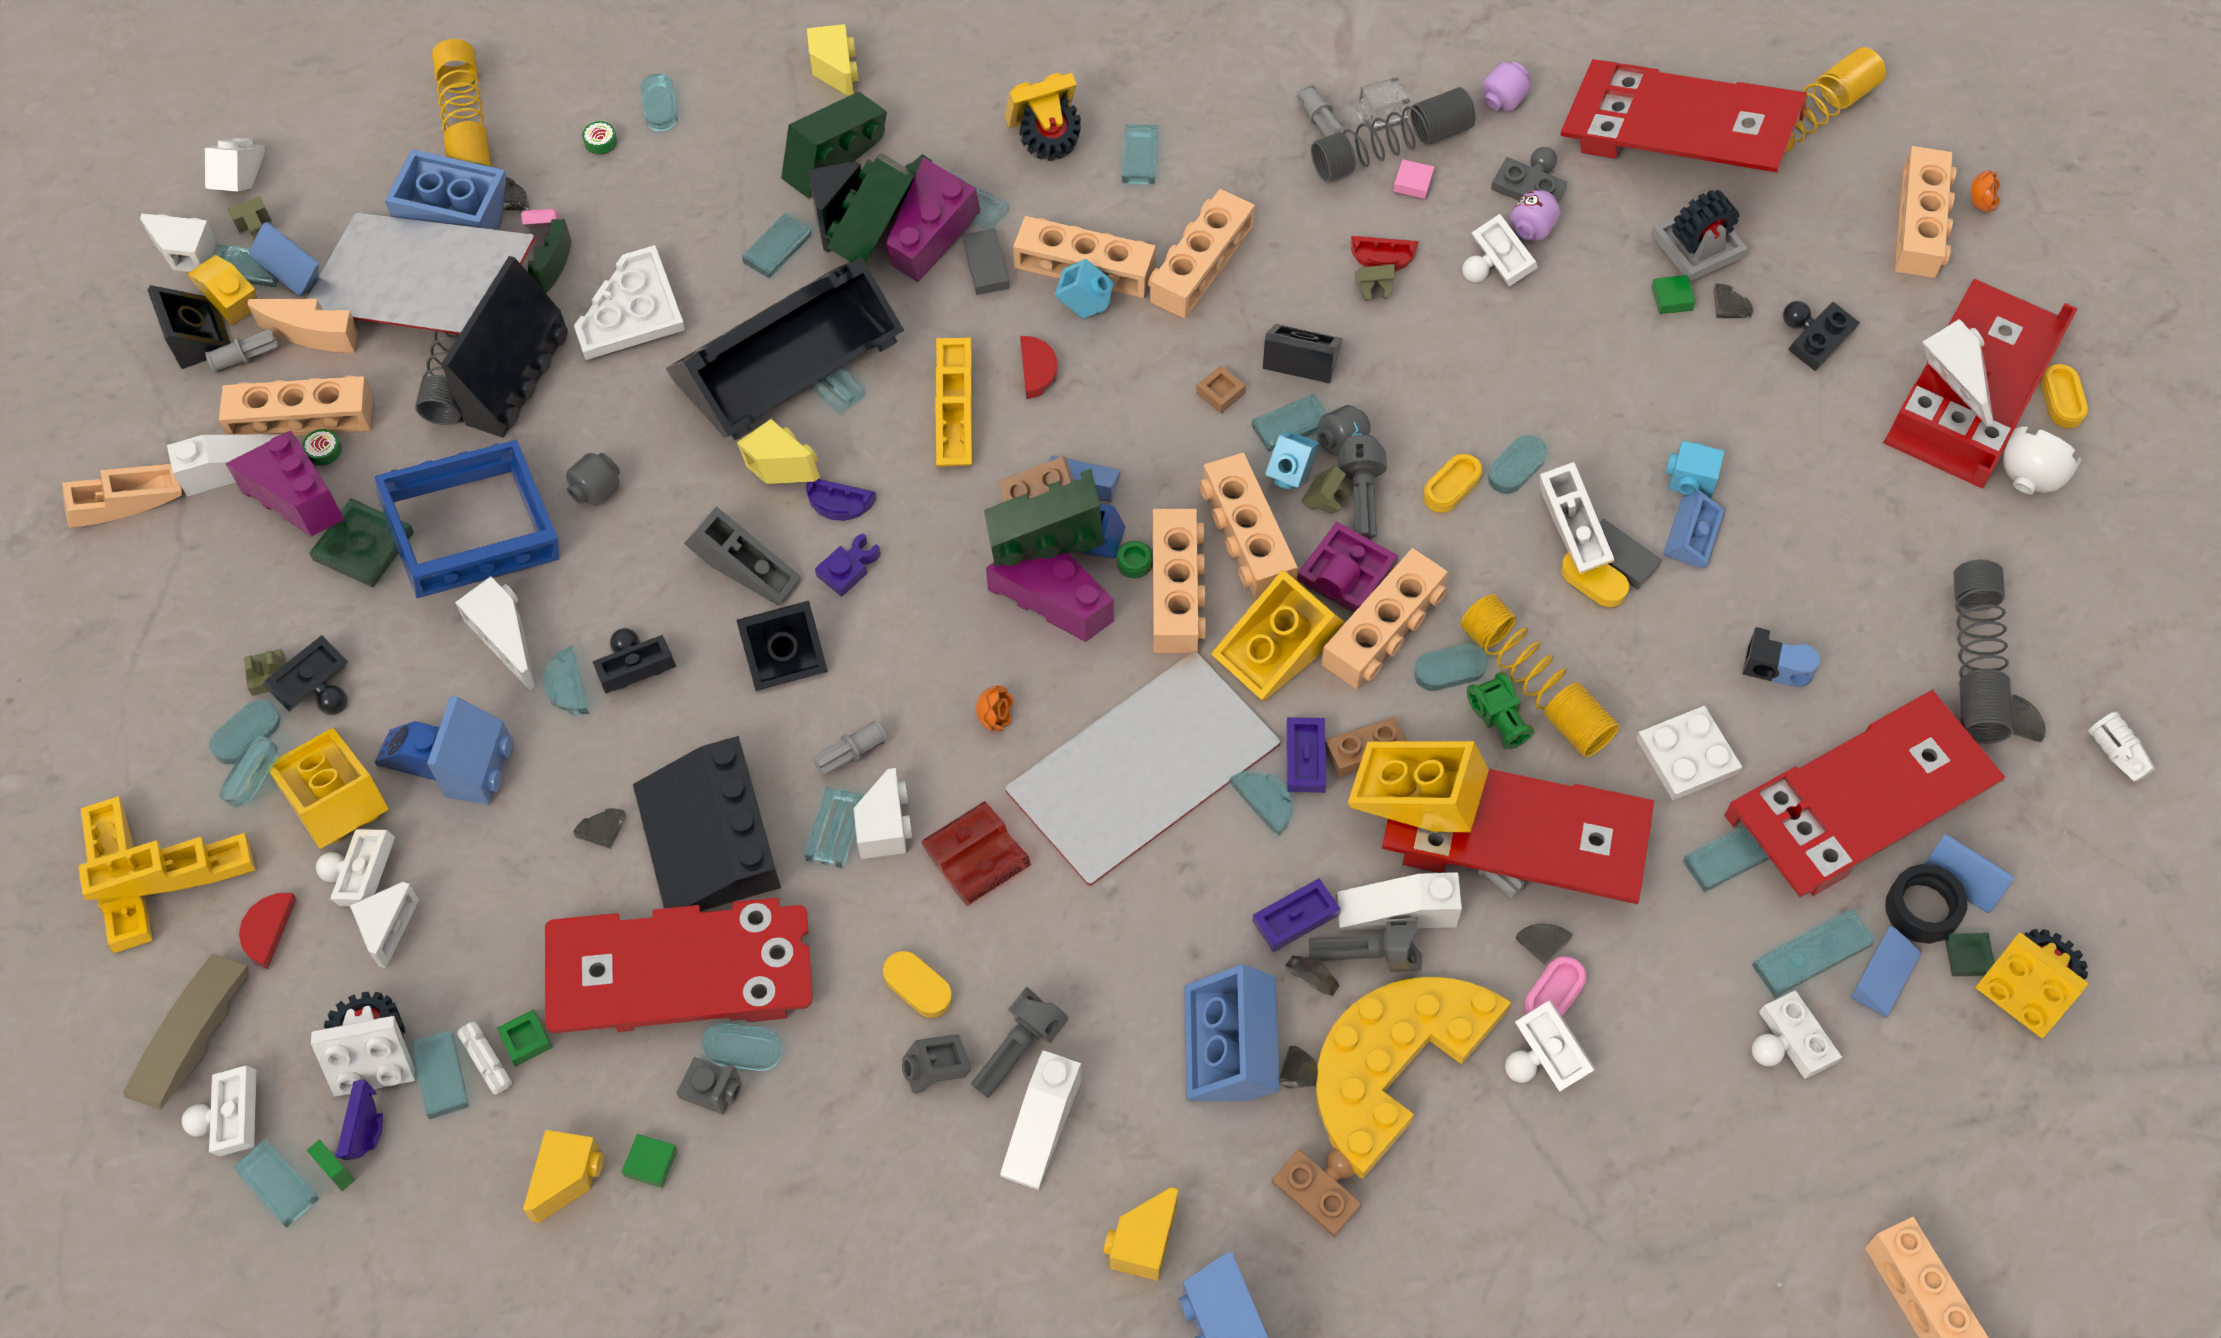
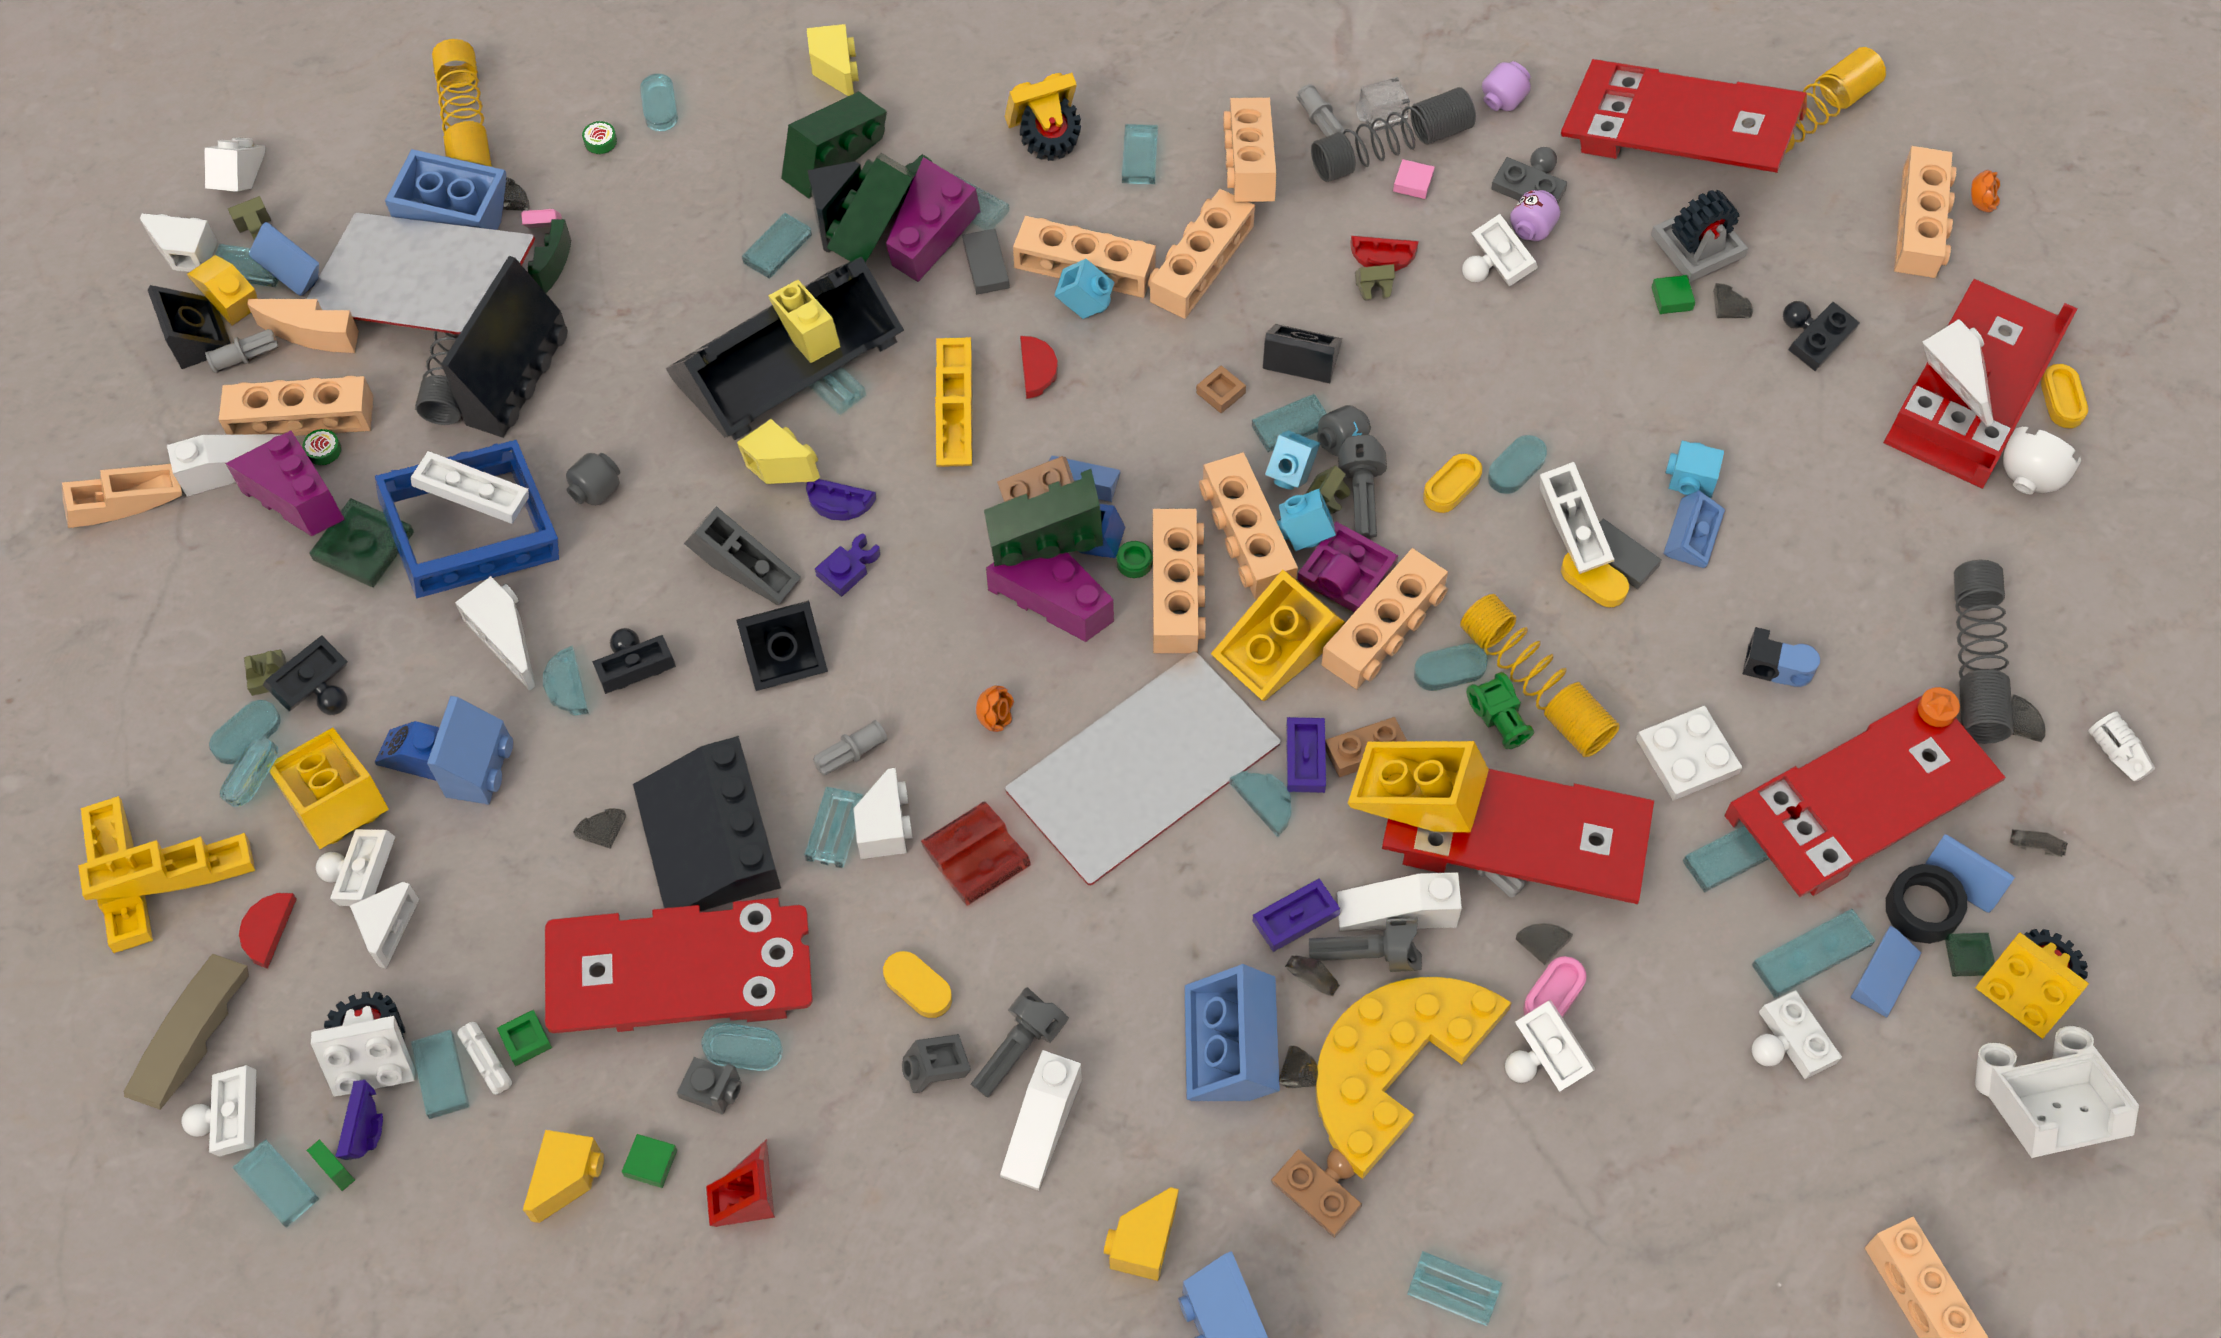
white plate [574,245,685,360] -> none
none -> white plate [411,451,529,524]
none -> red slope [706,1139,775,1227]
none -> light yellow slope [768,280,841,363]
none -> light nougat brick [1223,97,1276,202]
none -> medium azure brick [1276,489,1336,551]
none -> clear light blue tile [1407,1251,1502,1326]
none -> orange tile [1918,687,1960,727]
none -> white piece [1975,1026,2139,1158]
none -> clear smoke tile [2010,829,2068,857]

